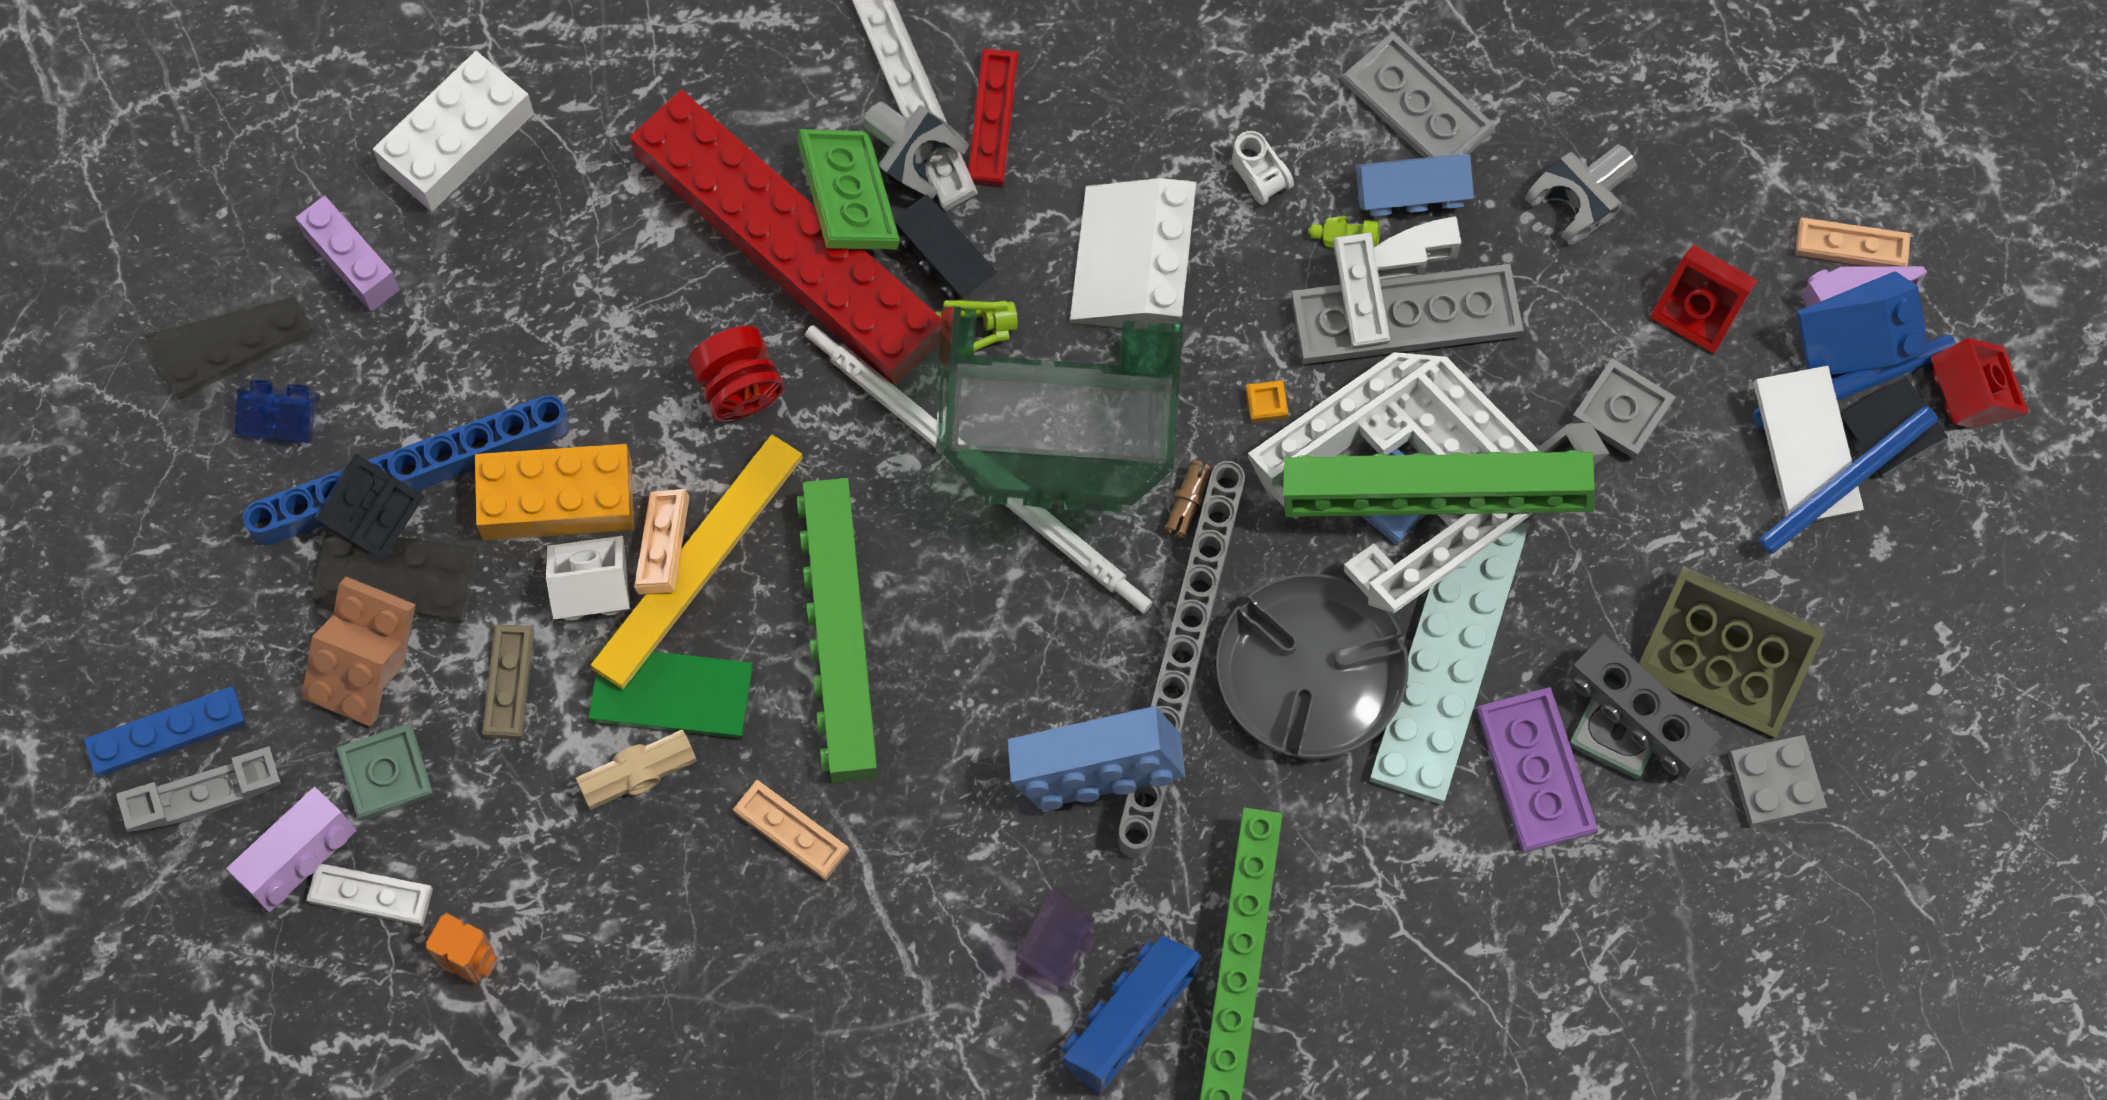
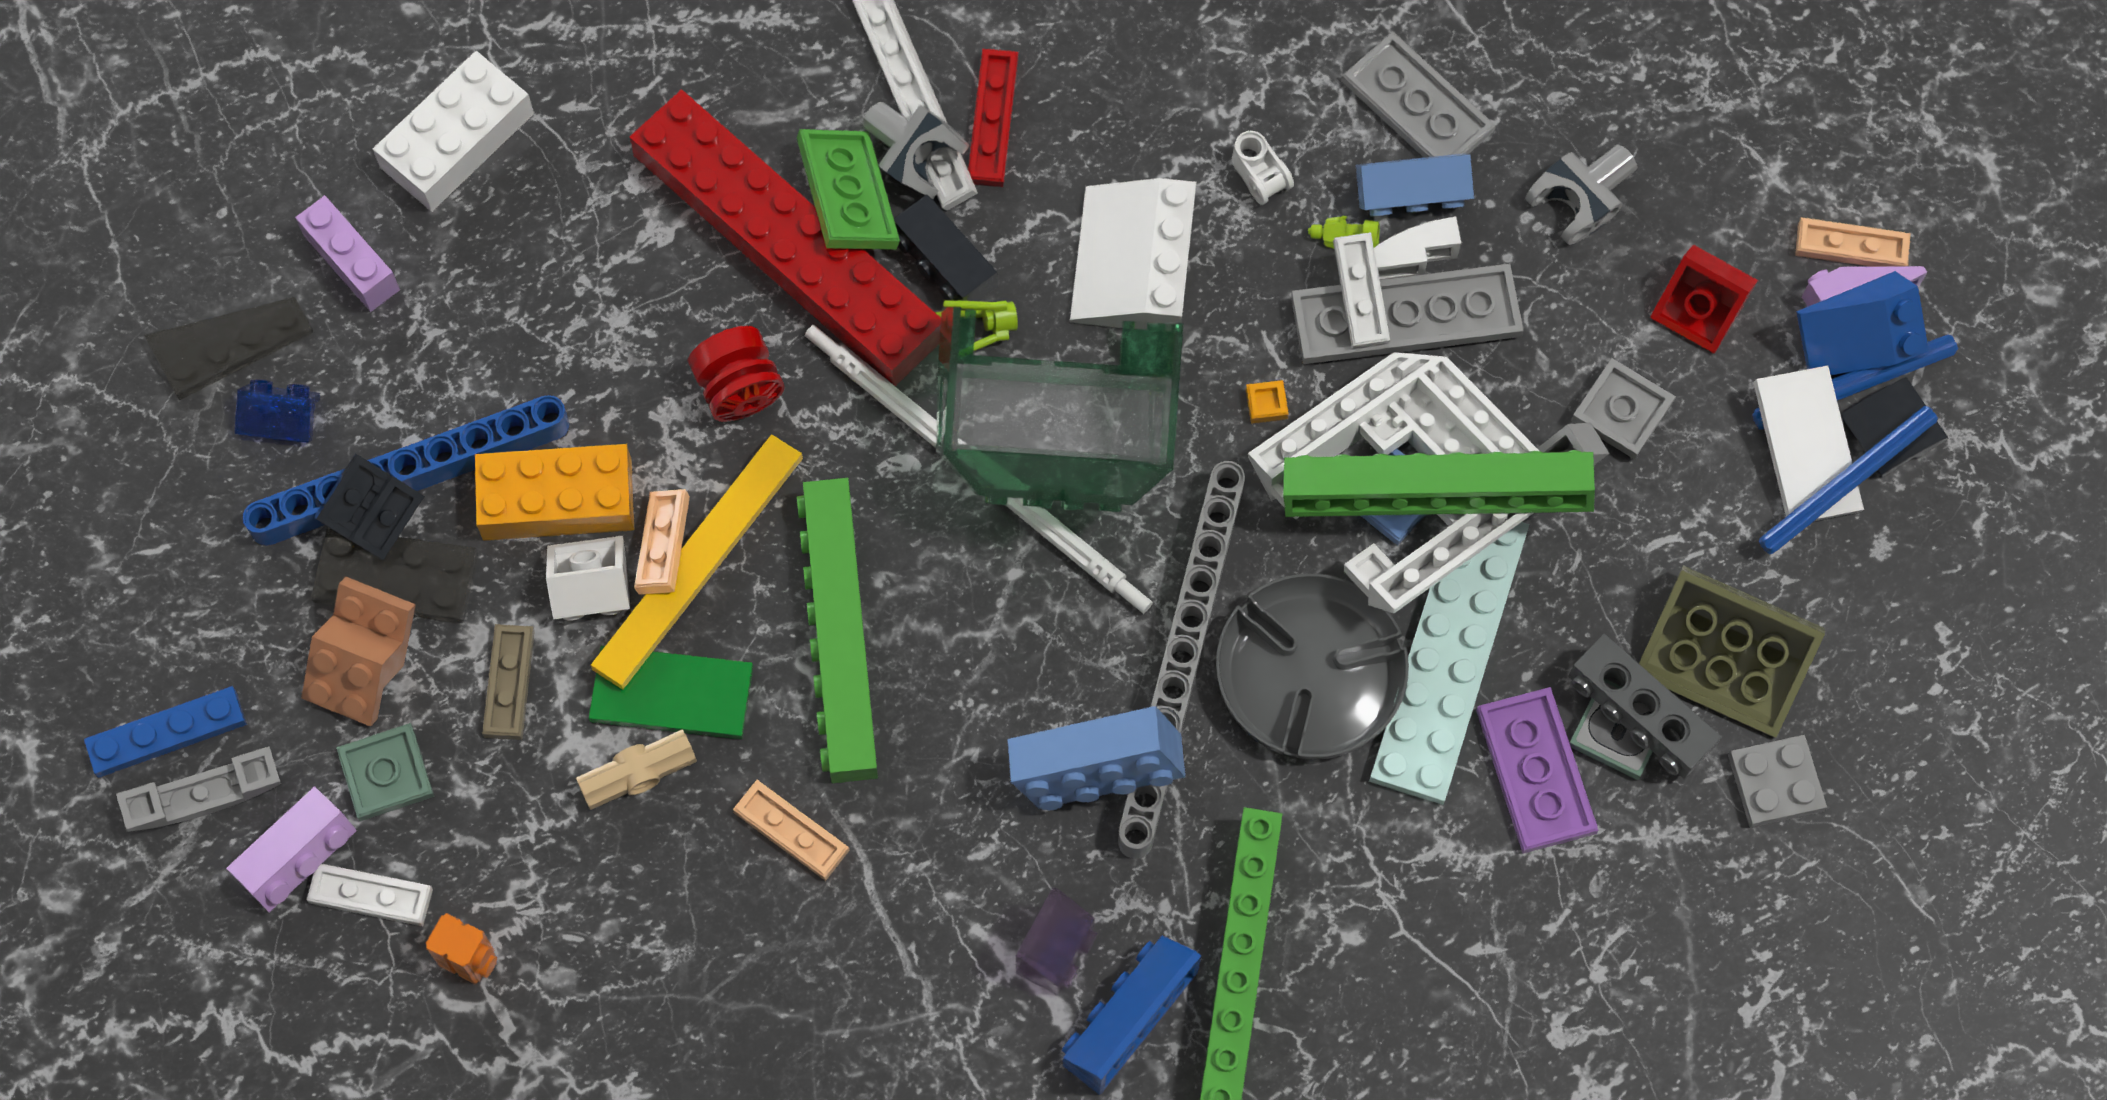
medium nougat pin [1164,460,1213,538] -> none
red slope [1931,338,2029,428] -> none

